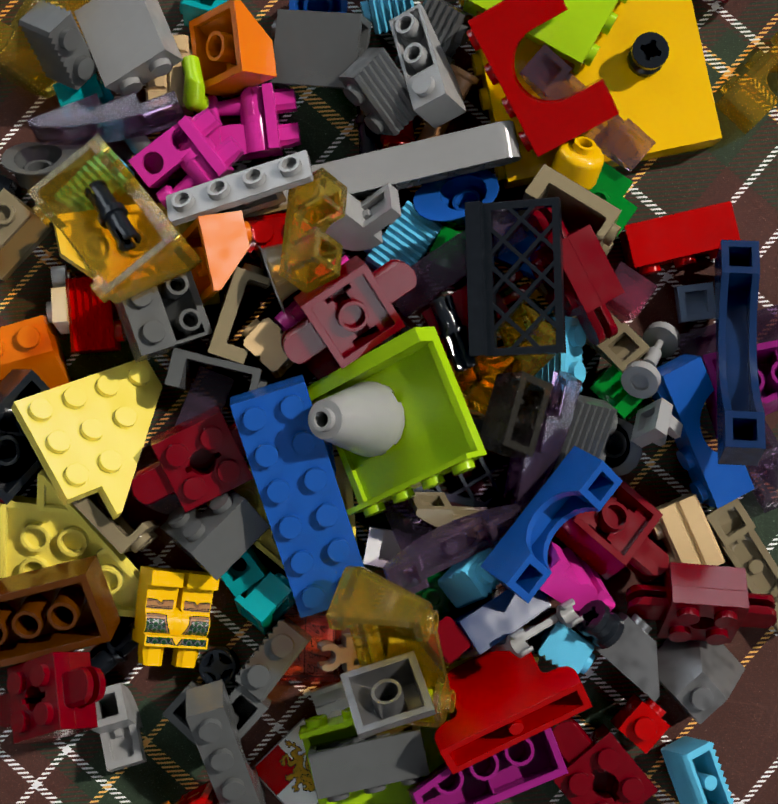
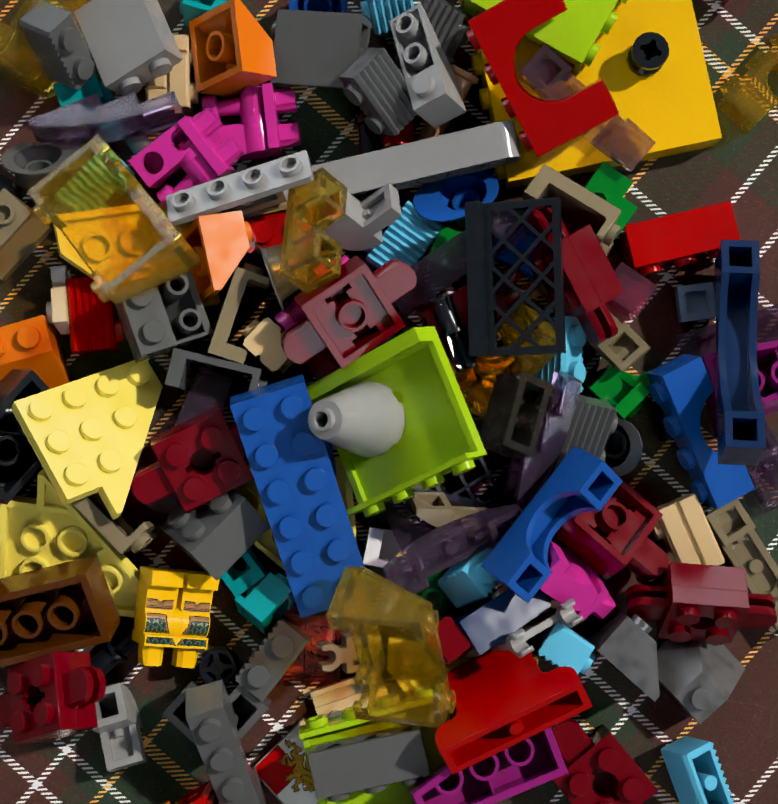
black pin [84,180,142,251] -> none
lime arm [181,55,209,113] -> none
flat silver slope [340,650,436,739] -> none
yellow head [551,136,604,190] -> none
black wheel [575,600,624,649] -> none
red brick [611,694,670,754] -> none
light grey wheel [621,321,680,399] -> none
light grey tile [630,398,683,448] -> none

